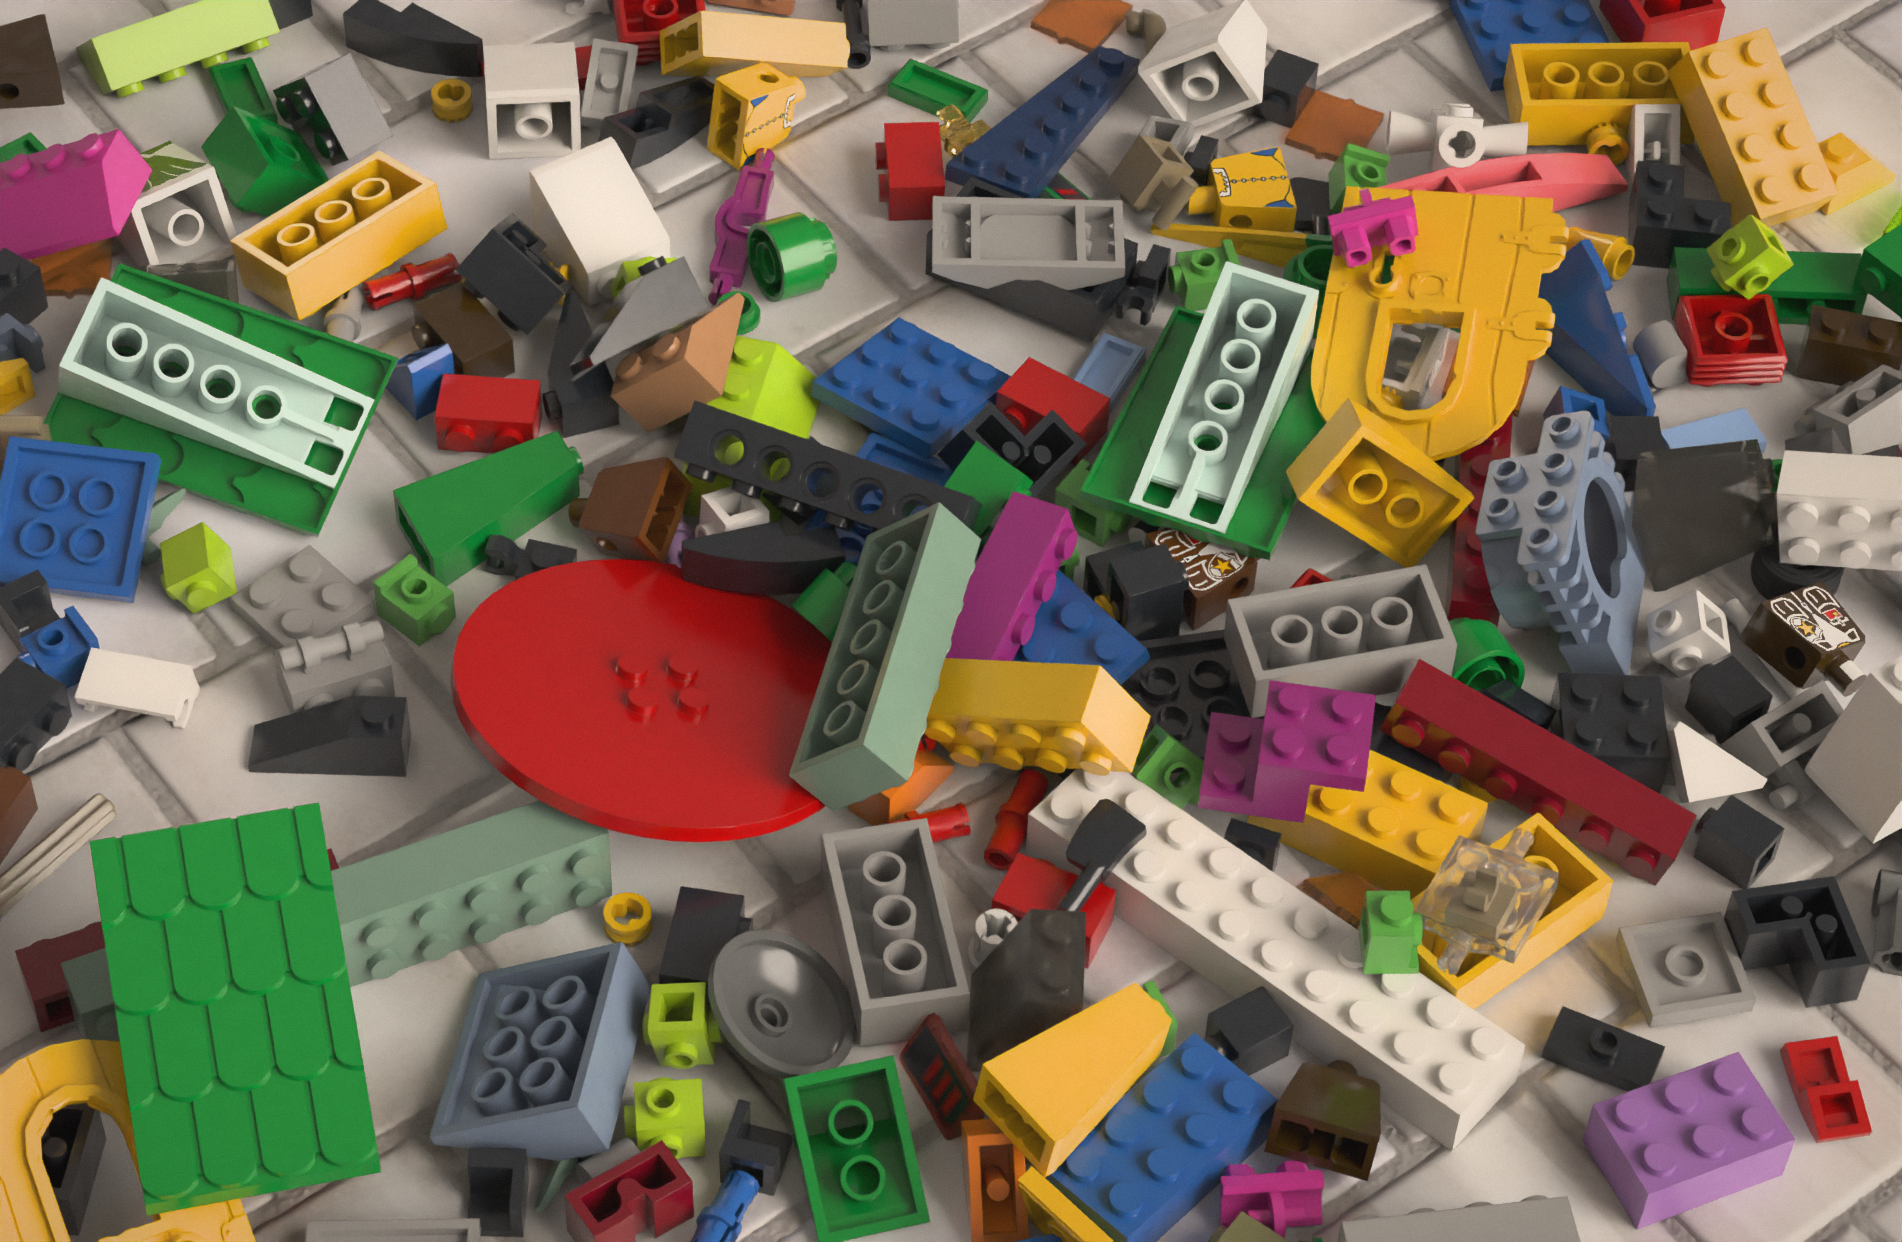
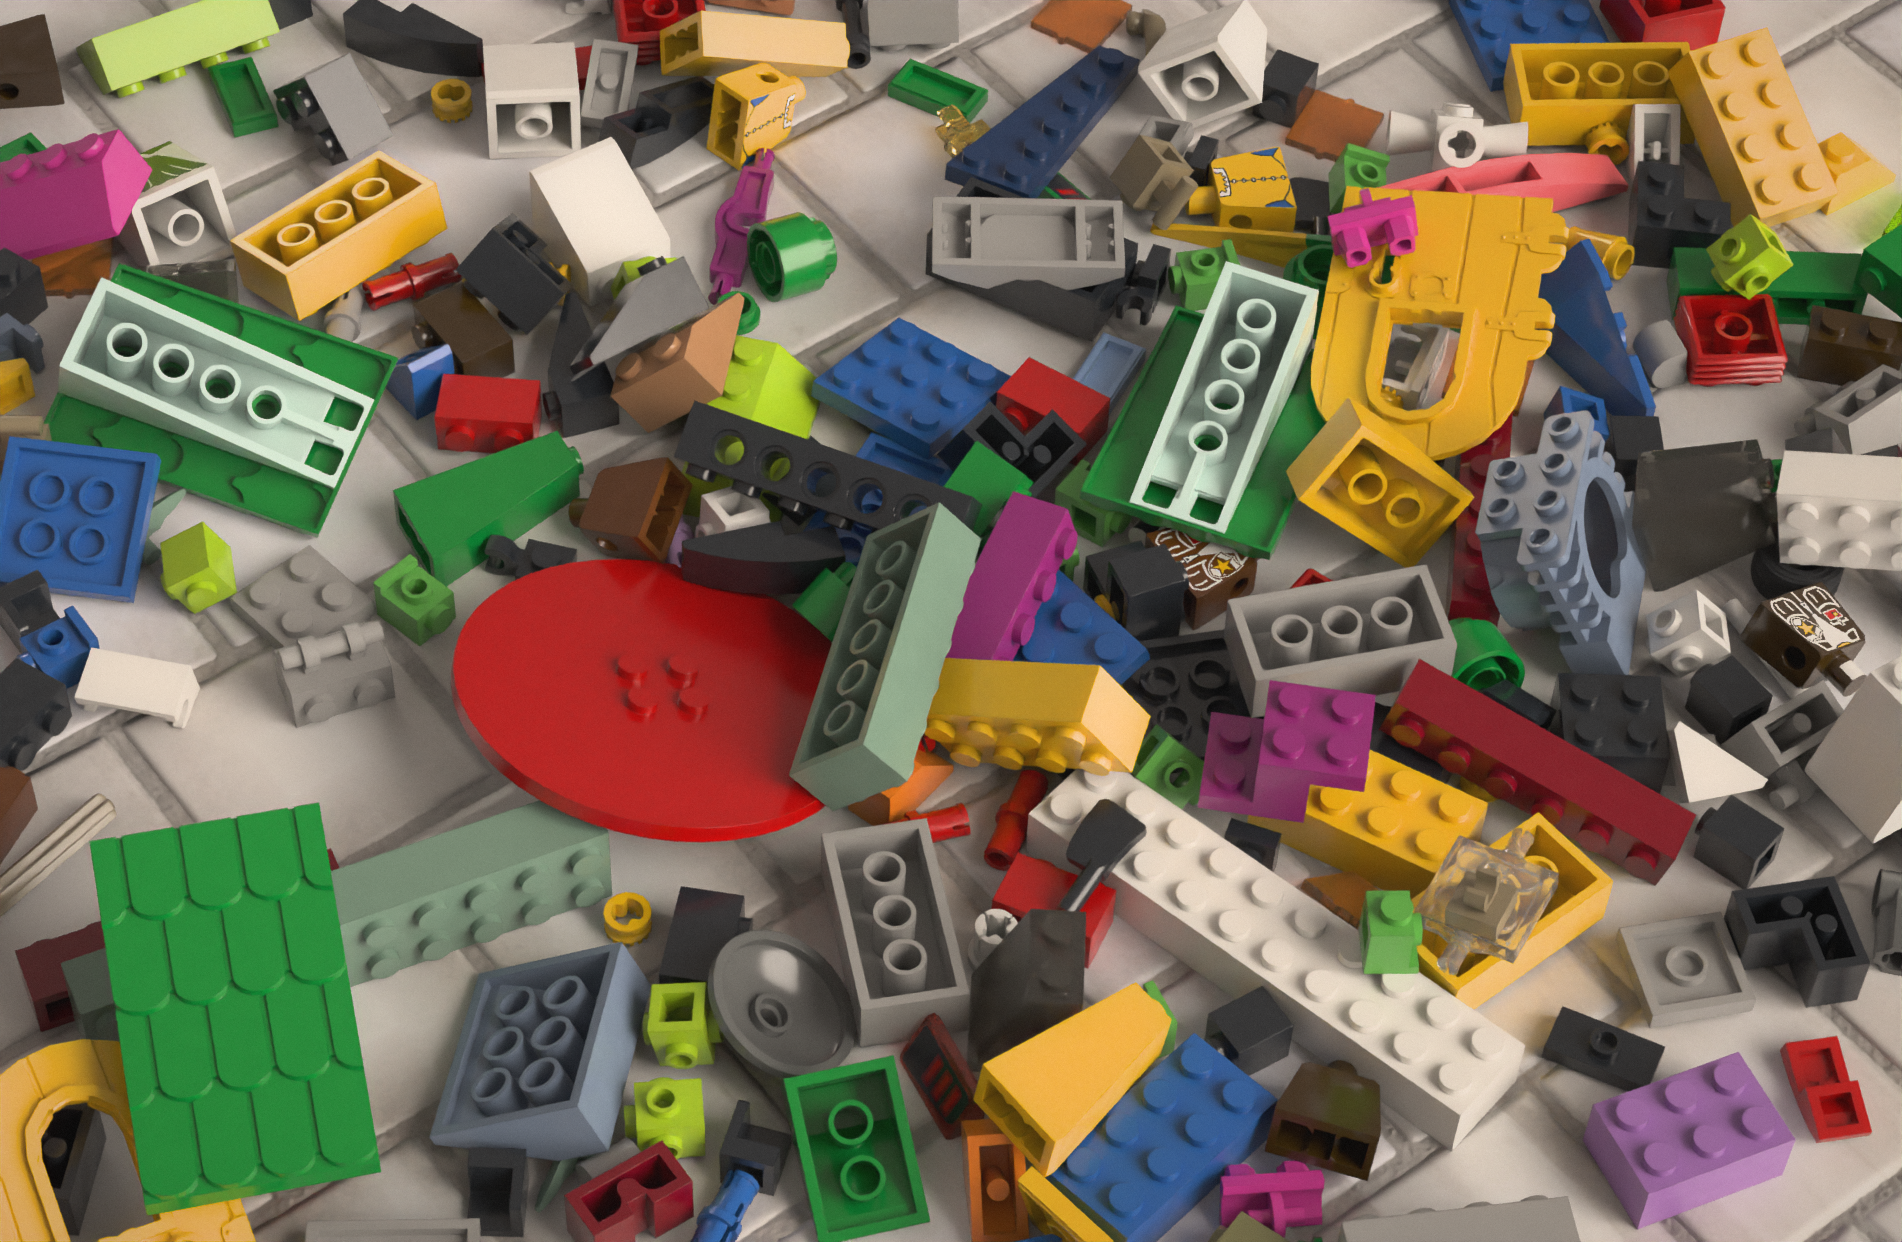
green slope [201,106,330,217] -> none
black slope [248,696,411,777] -> none
red brick [875,122,945,221] -> none
light blue tile [1661,407,1767,476] -> none

